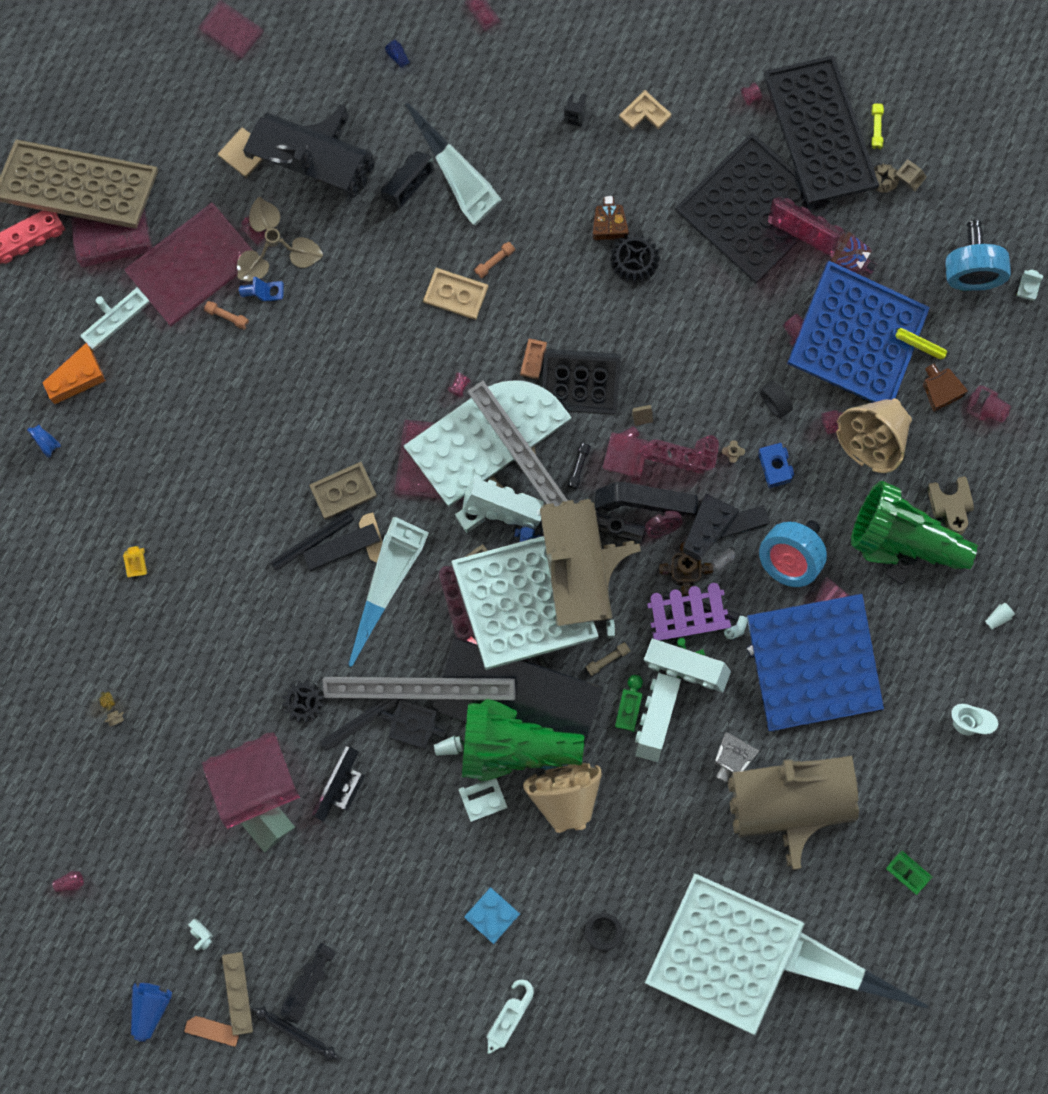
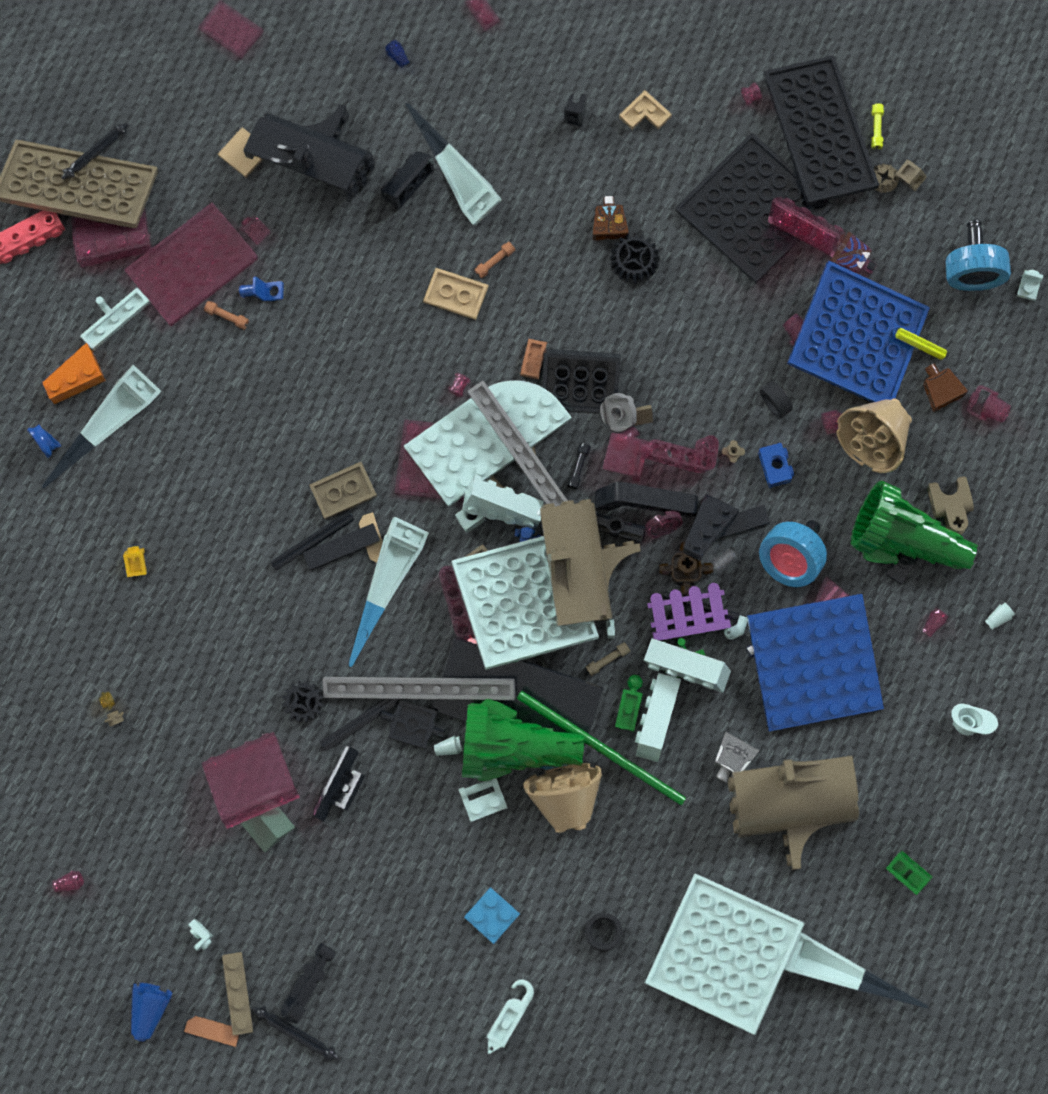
dark tan plant [237,197,323,282] -> none
none -> light aqua plate [42,365,161,488]
none -> black wheel [61,123,128,180]
none -> green piece [516,690,686,805]
none -> light grey plate [600,393,637,432]
none -> clear pink cone [921,608,949,637]

